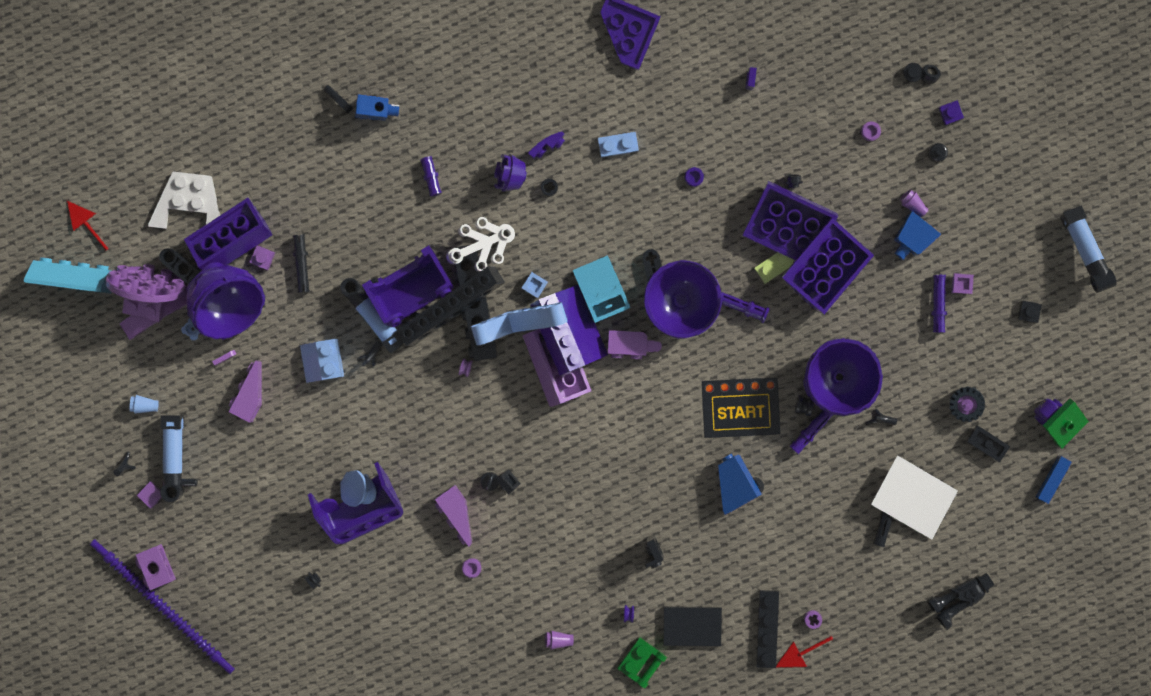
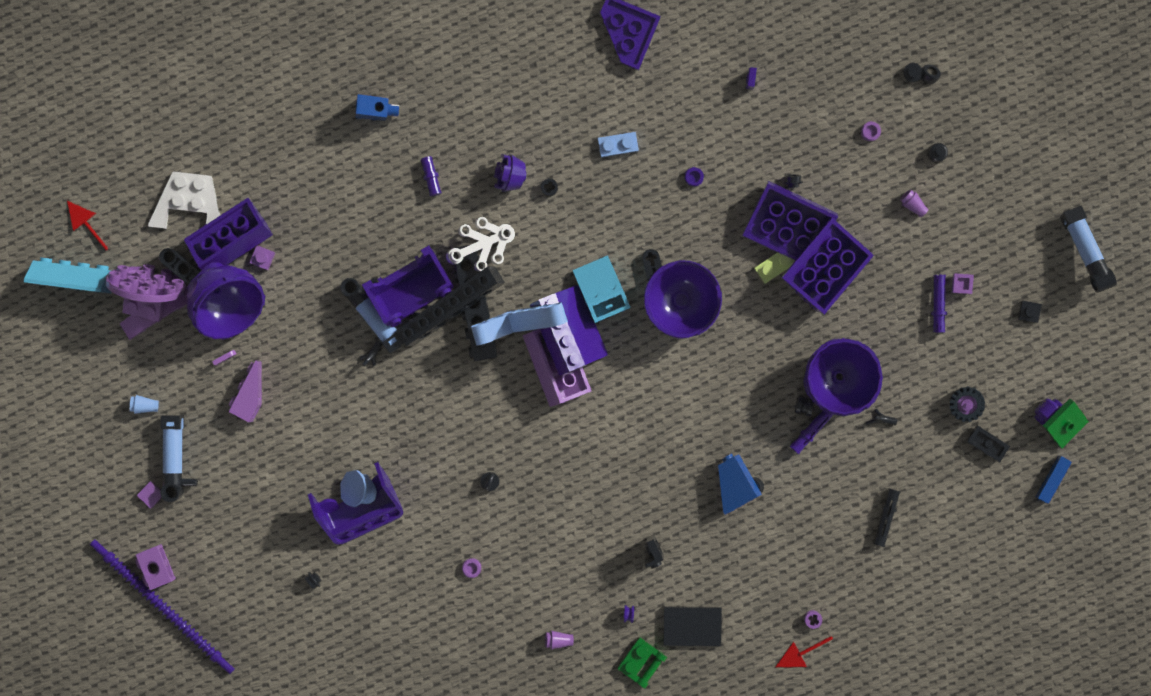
black bar [113,452,136,476] -> none
light blue plate [181,318,200,340] -> none
black pin [293,234,310,293] -> none
light blue slope [300,339,344,383] -> none
black bar [324,85,353,114] -> none
medium lavender slope [435,485,472,547] -> none
medium lavender bush [459,358,473,377] -> none
black plate [497,469,521,495] -> none
light blue plate [522,272,548,298] -> none
dark purple slope [528,131,565,160] -> none
medium lavender hinge [608,330,662,359] -> none
black sticker [702,377,781,438] -> none
dark purple pin [722,292,770,324] -> none
black plate [756,590,779,668] -> none
white sticker [871,455,958,539] -> none
blue torso [894,211,941,260] -> none
black piece [927,573,995,630] -> none
dark purple plate [938,100,964,125] -> none

